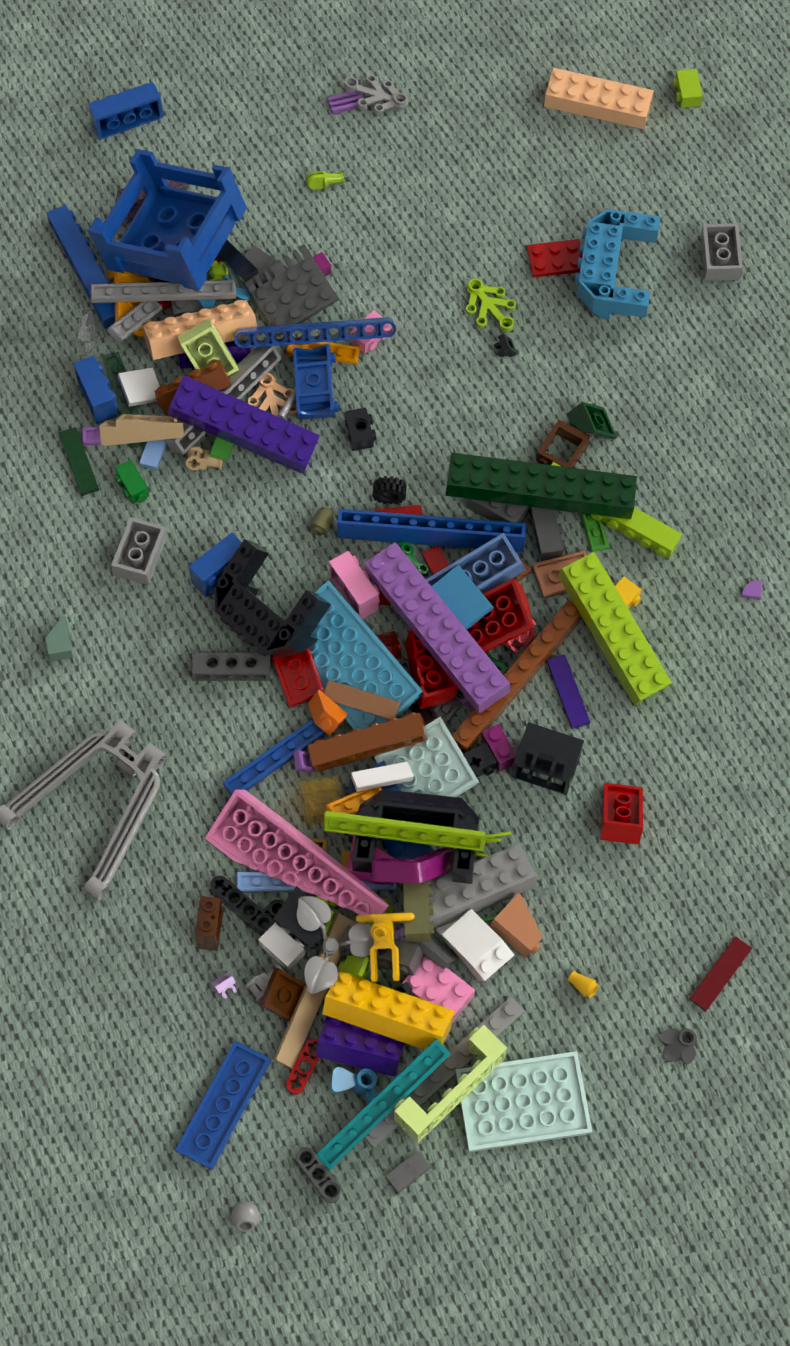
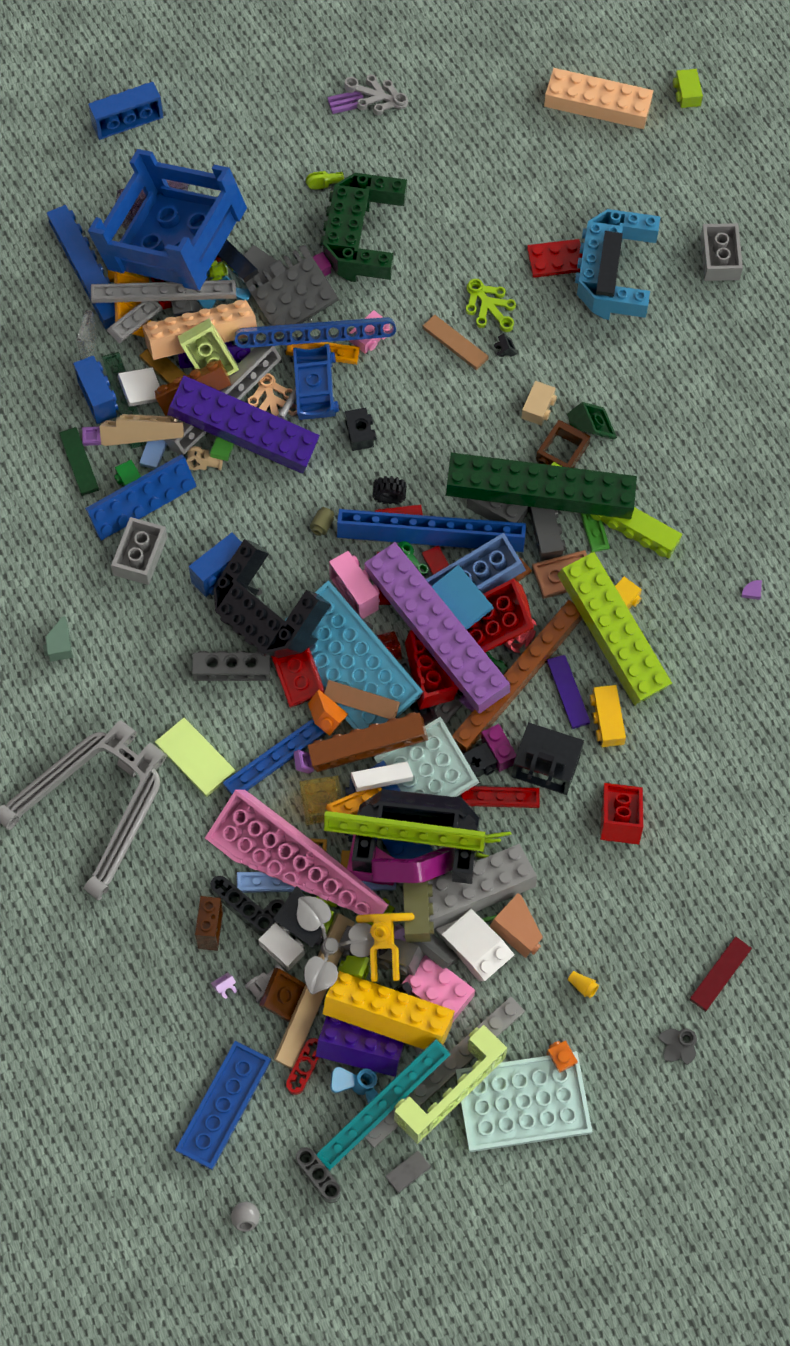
none -> blue plate [85,454,197,540]
none -> pearl gold tile [139,349,186,384]
none -> yellowish green tile [155,718,236,797]
none -> dark green wedge [320,173,407,282]
none -> medium nougat tile [423,315,488,370]
none -> red tile [461,786,540,808]
none -> tan brick [521,381,557,426]
none -> orange bracket [547,1040,578,1073]
none -> yellow brick [590,685,626,747]
none -> black tile [596,231,623,297]

